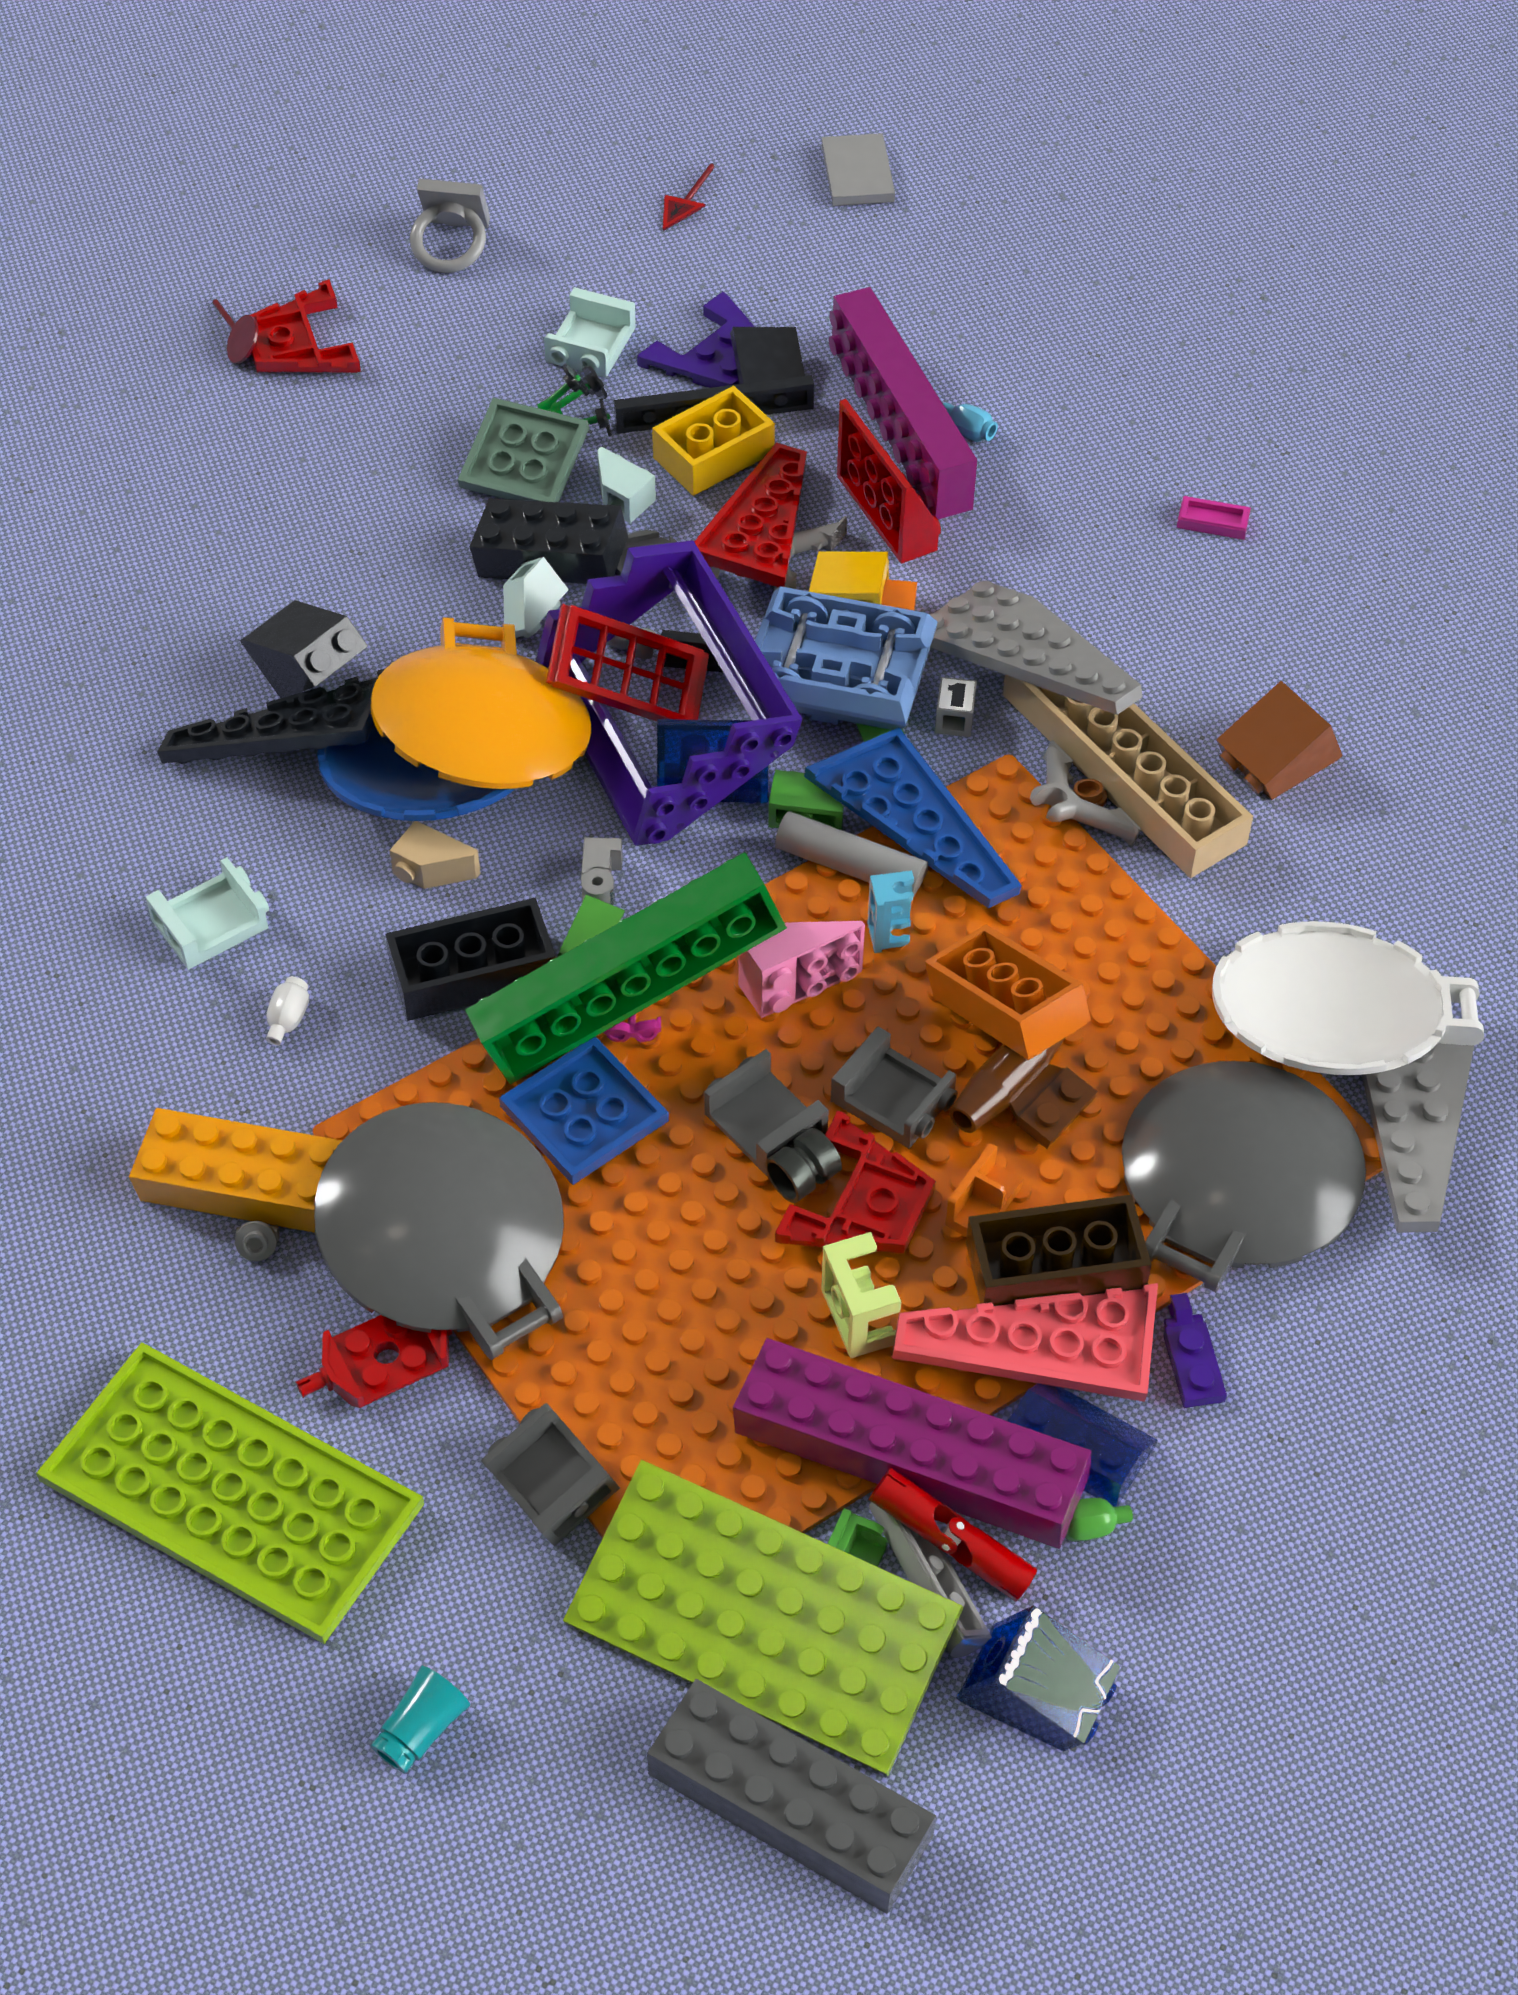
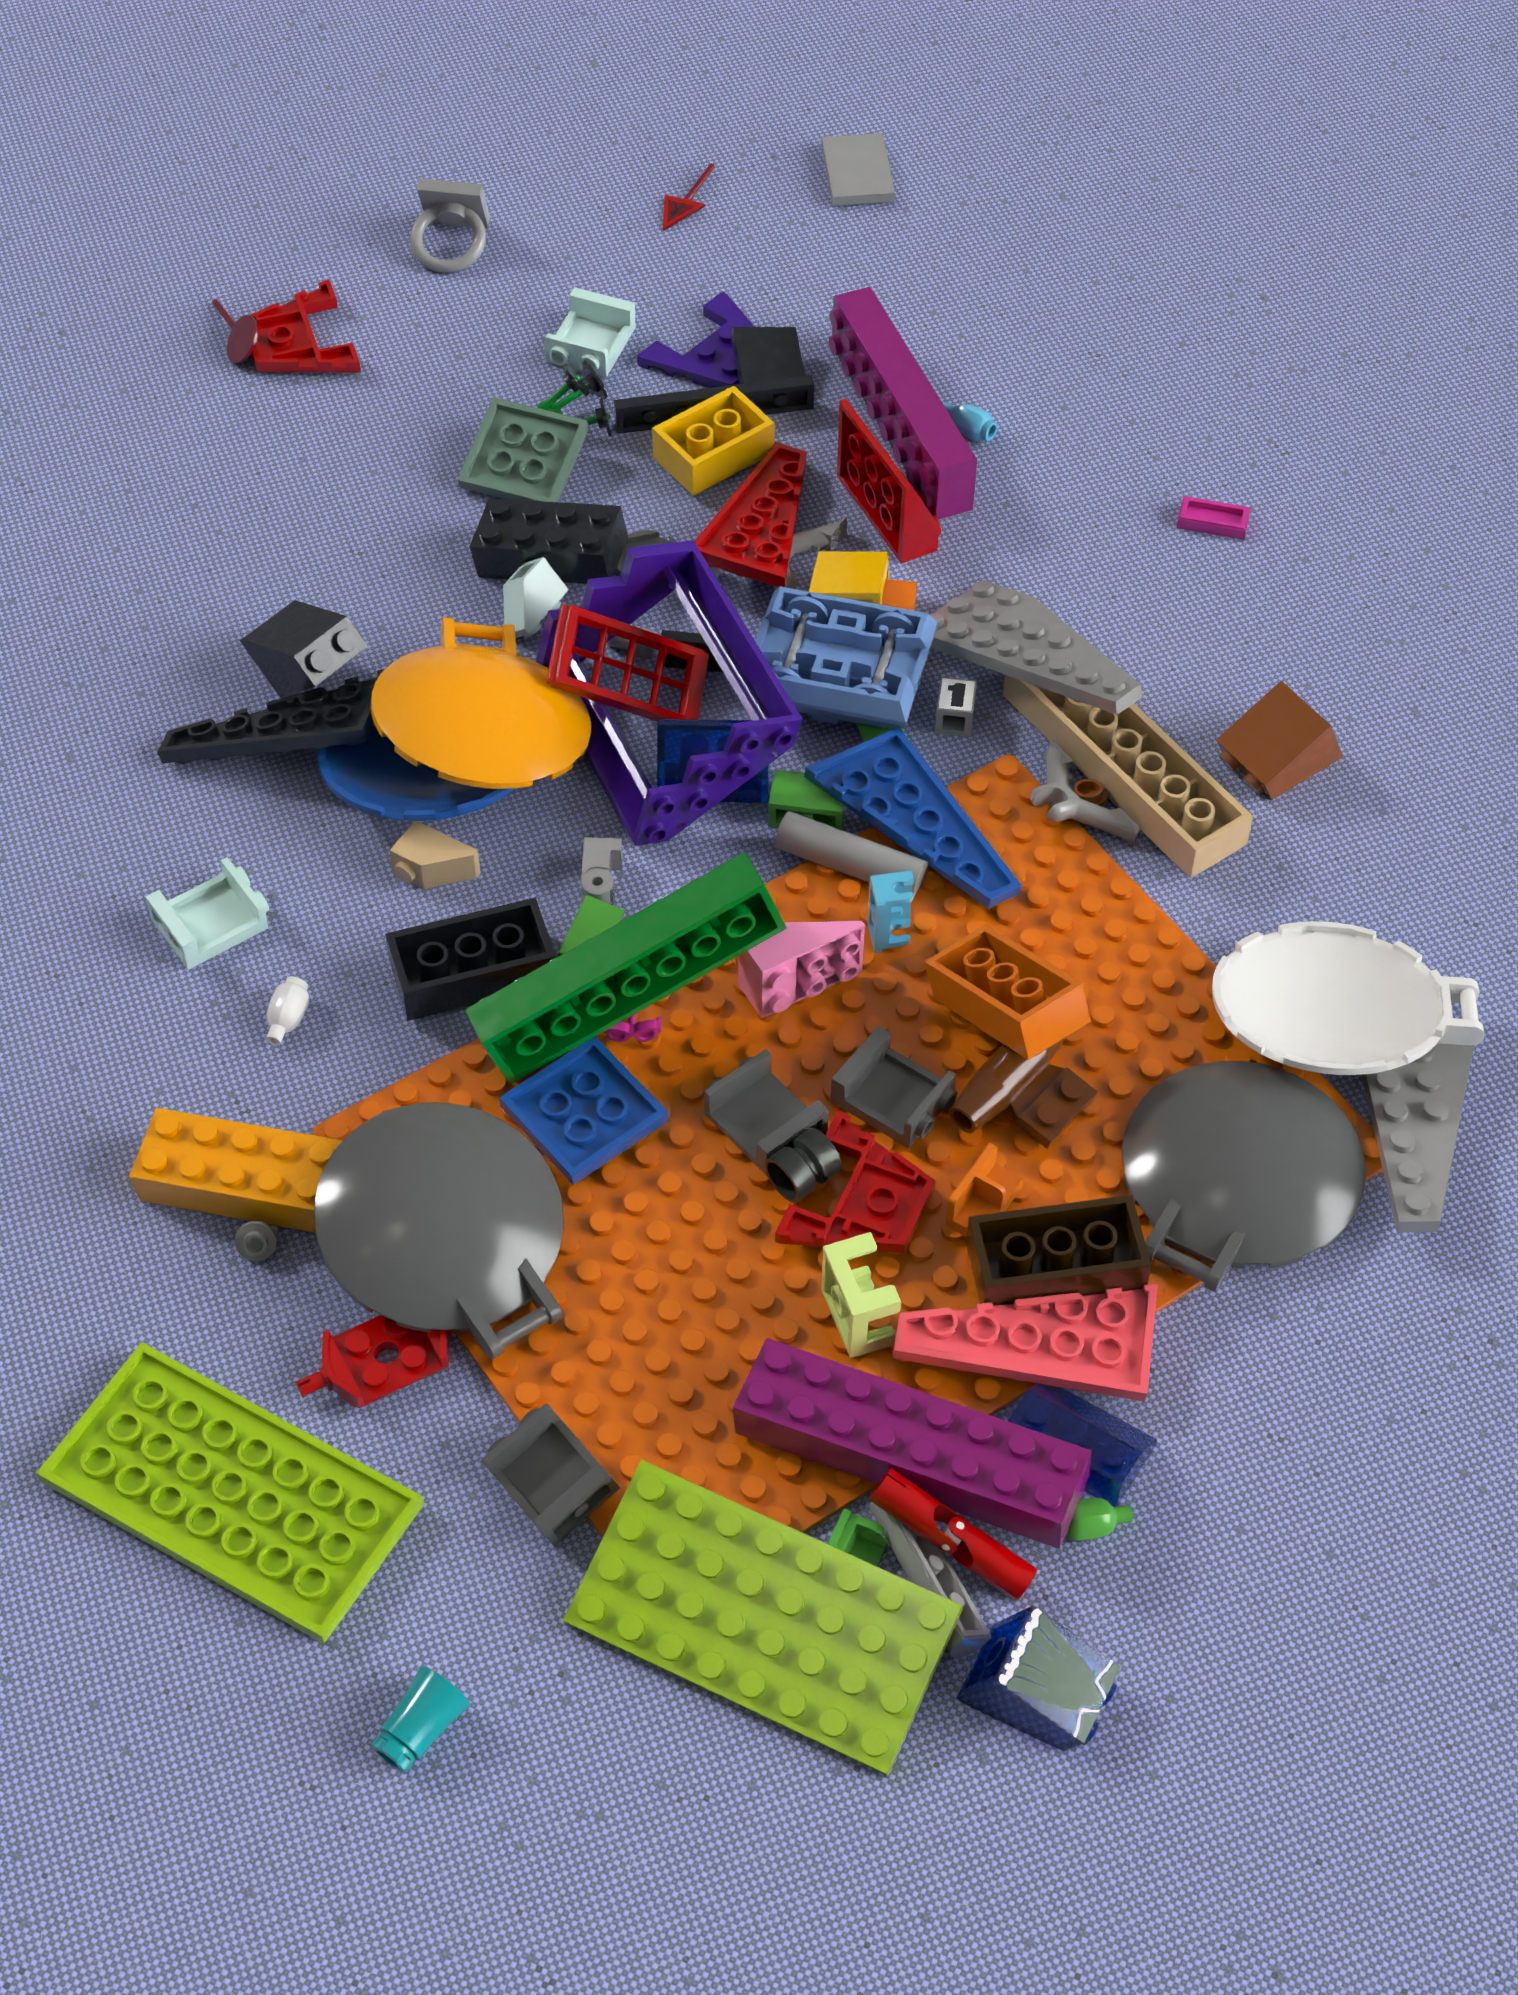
light aqua slope [597,447,656,524] -> none
dark grey brick [647,1679,936,1914] -> none
dark purple hinge [1163,1293,1227,1408] -> none

